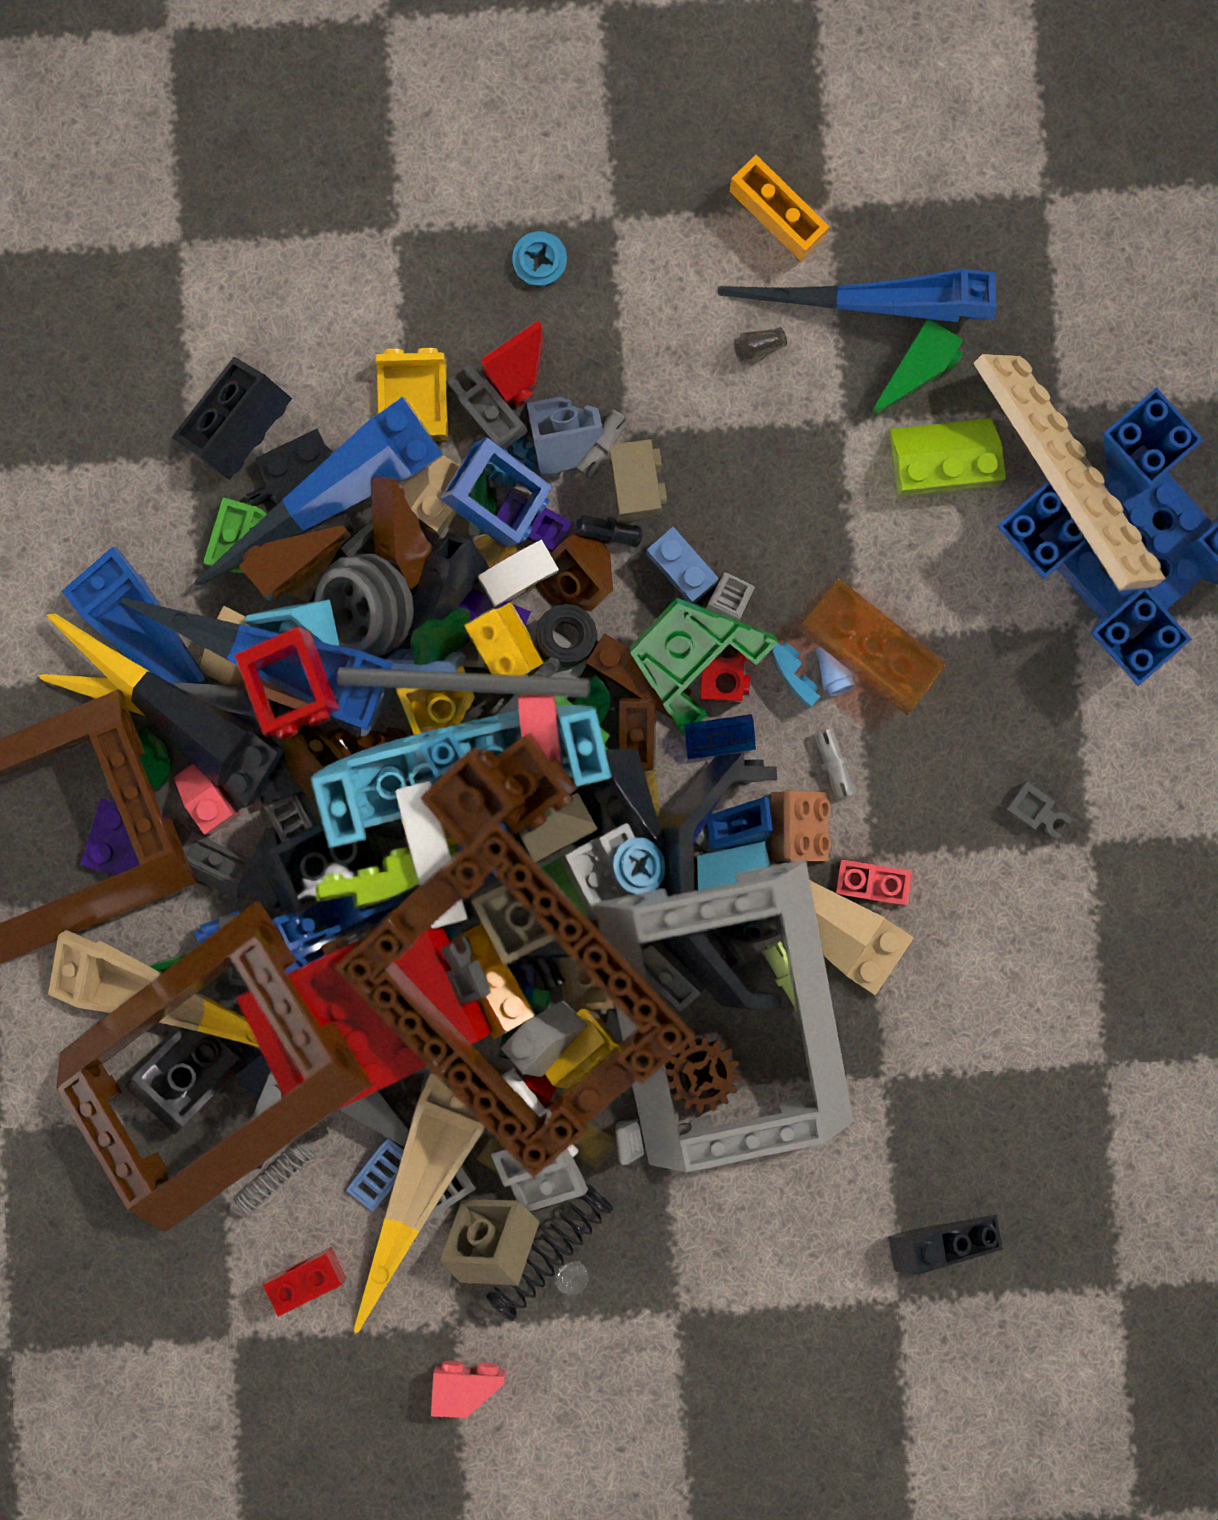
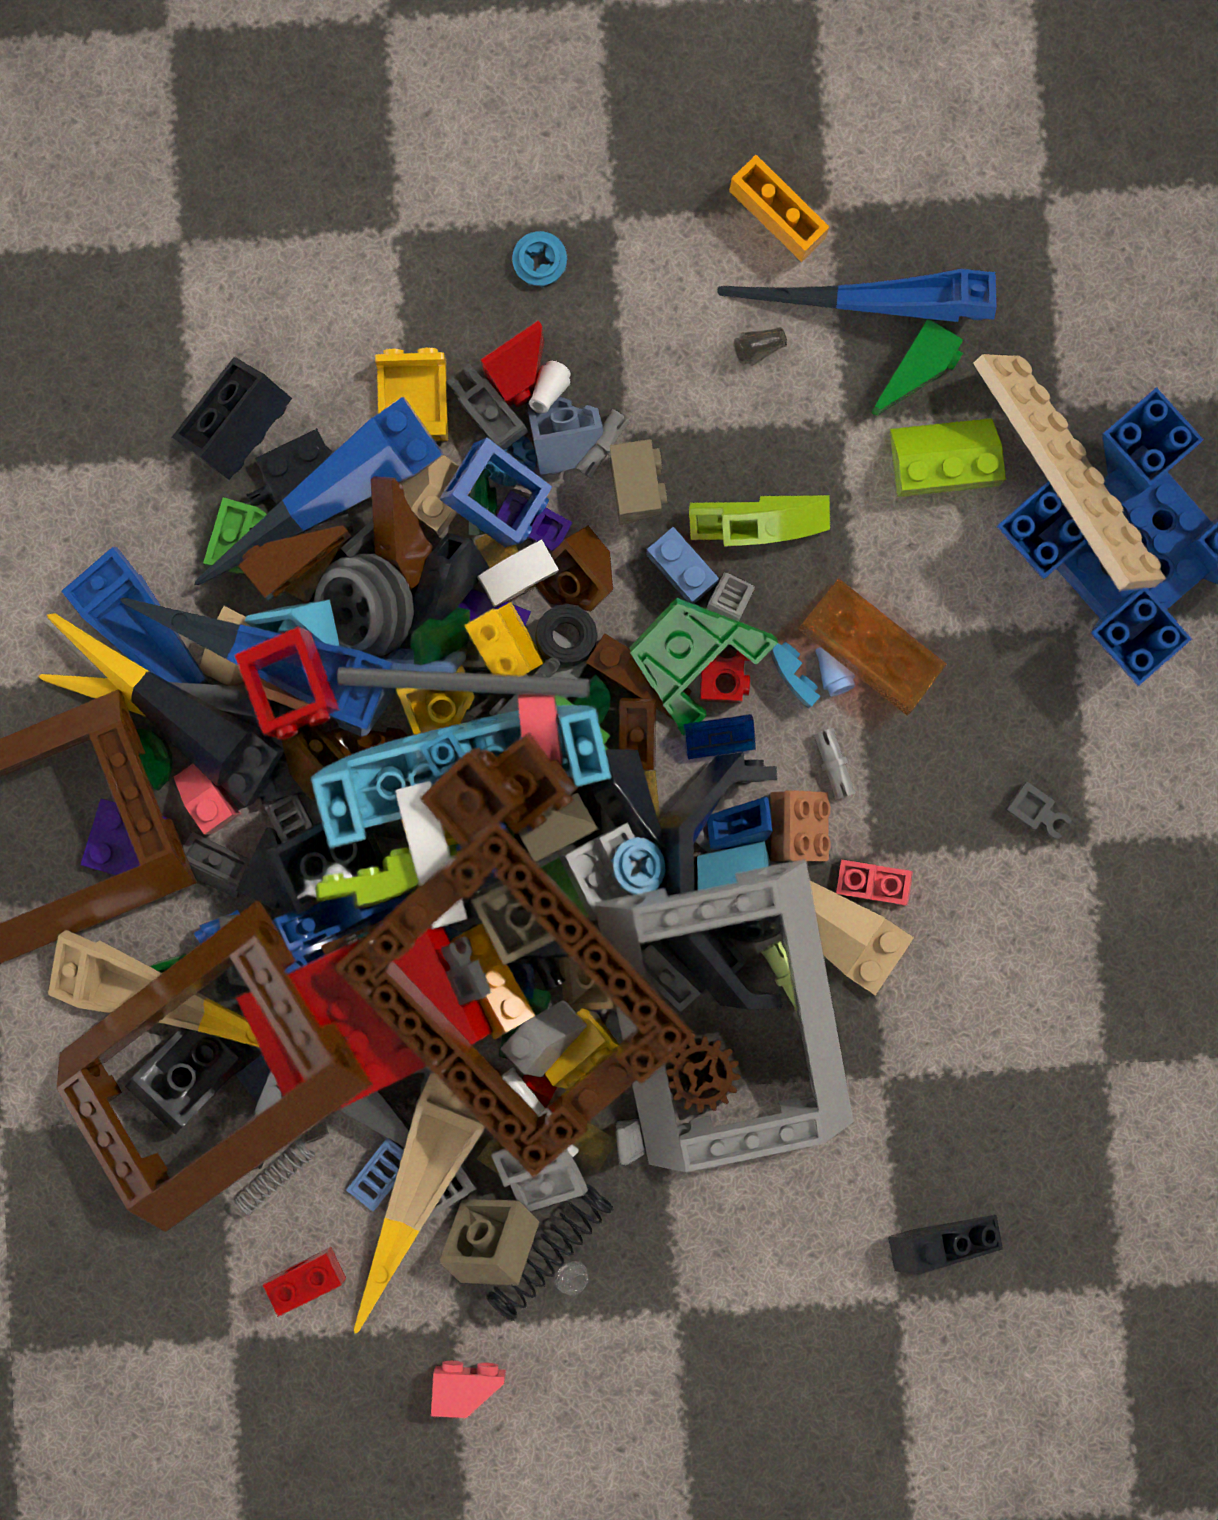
black axle [576,515,643,548] -> none
none -> white cone [529,361,570,414]
none -> lime slope [689,495,830,546]

